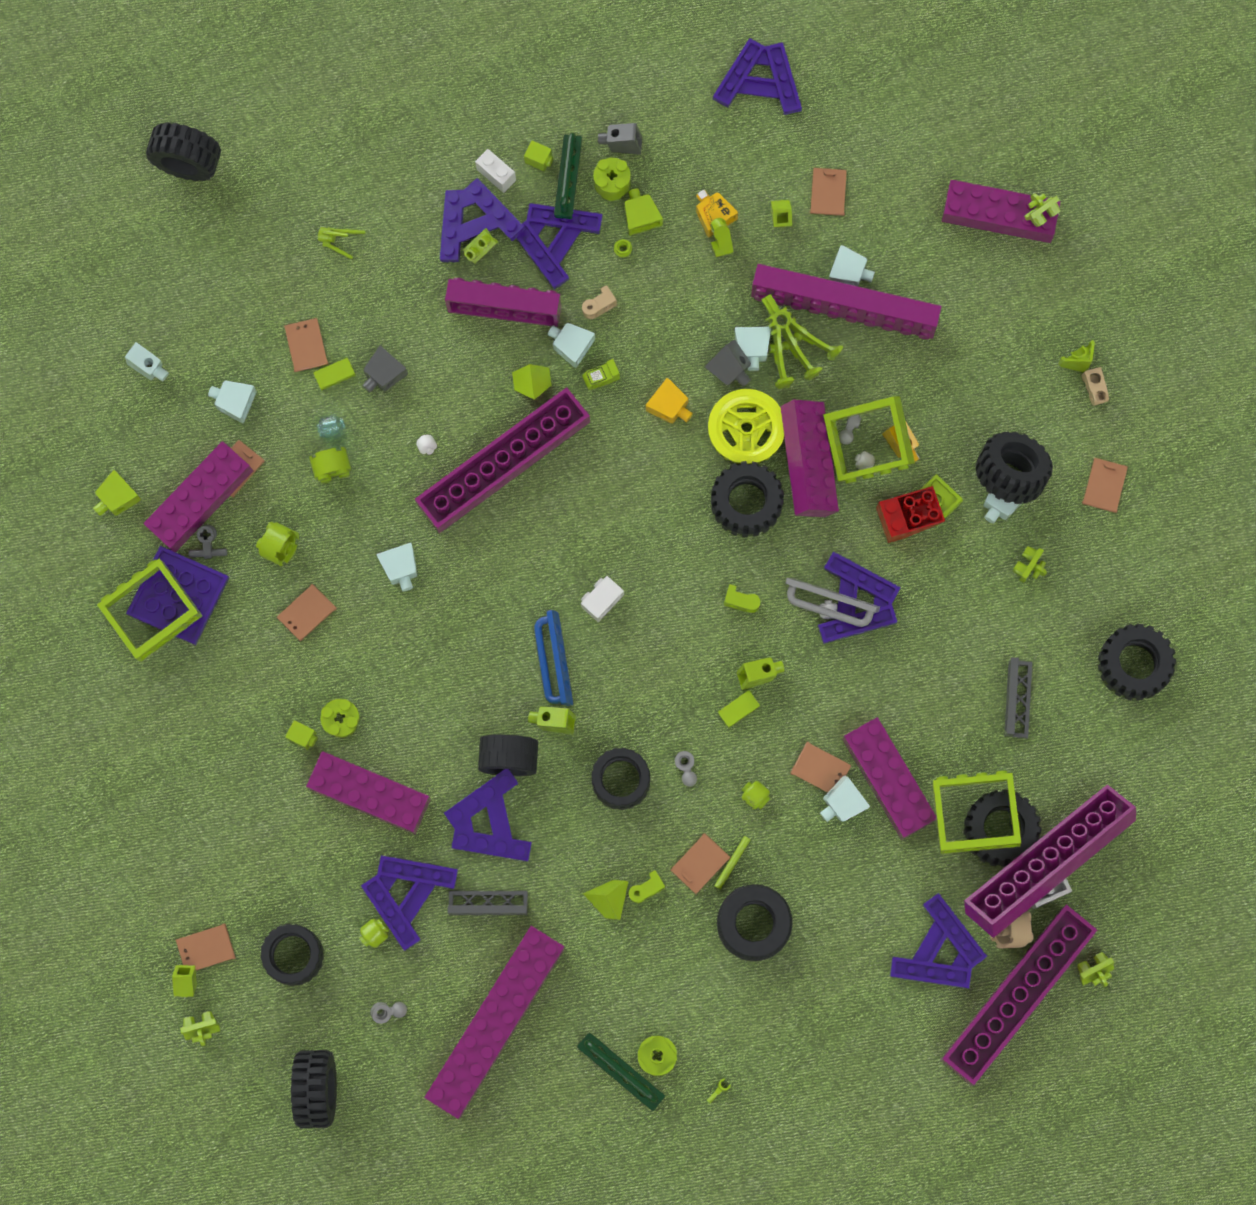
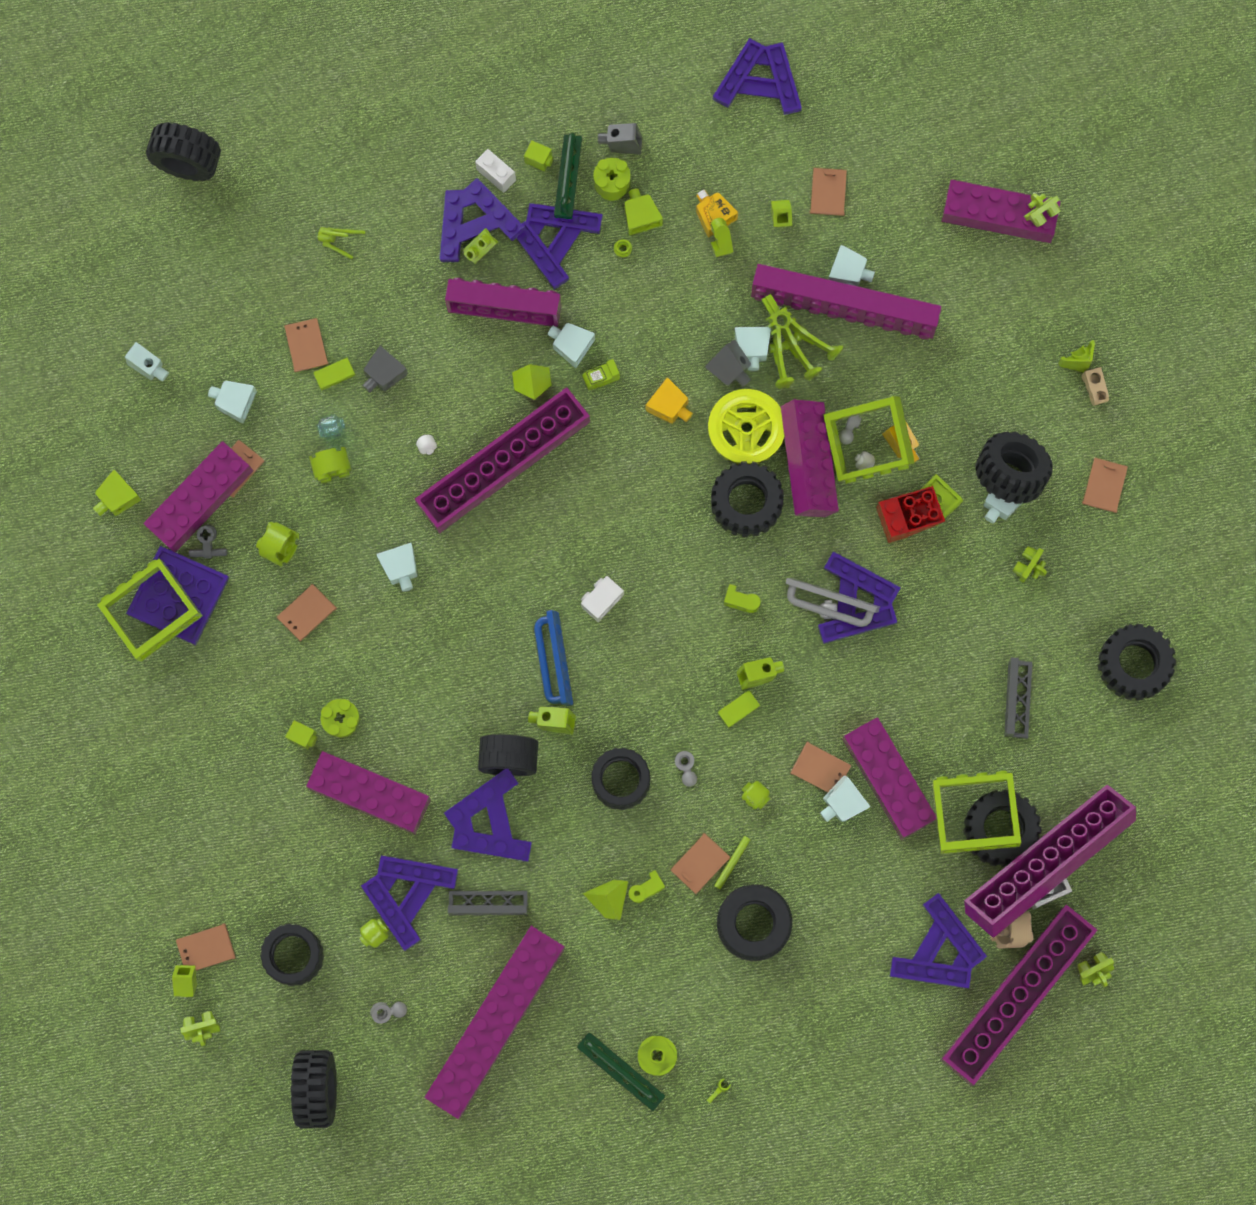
tan leg [582,285,617,319] -> none

